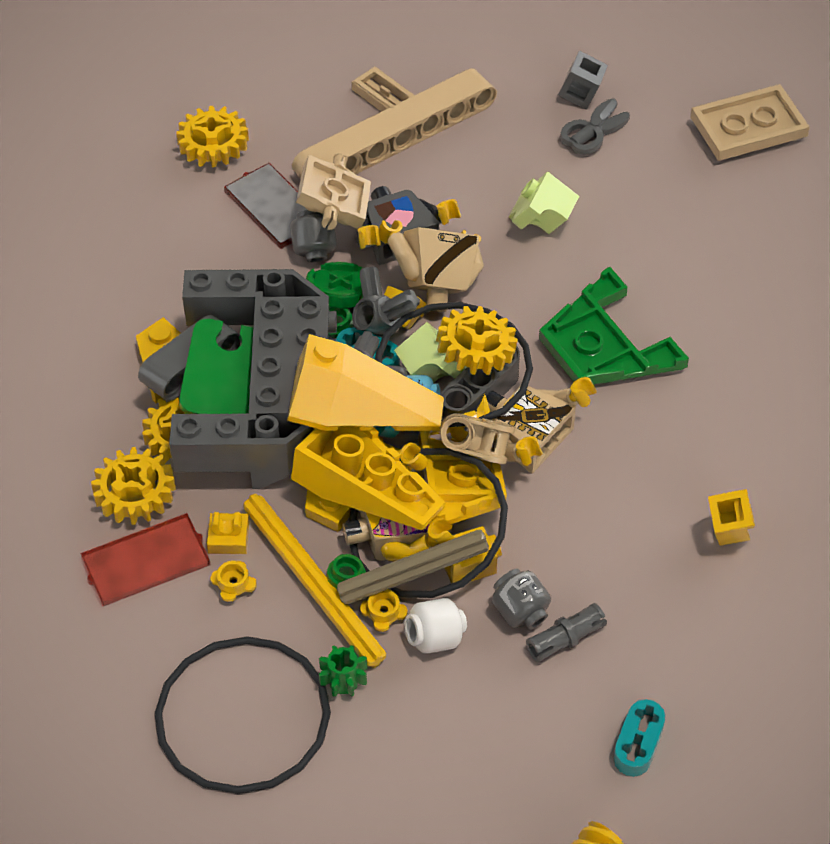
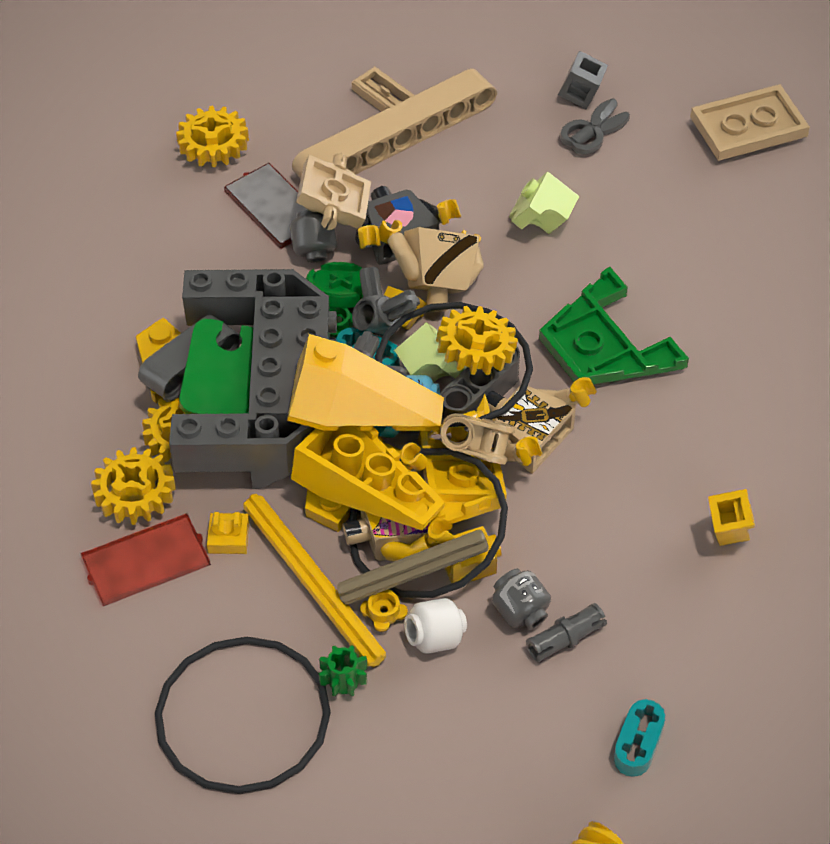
yellow plate [210,560,257,602] -> none
green plate [326,554,366,589] -> none

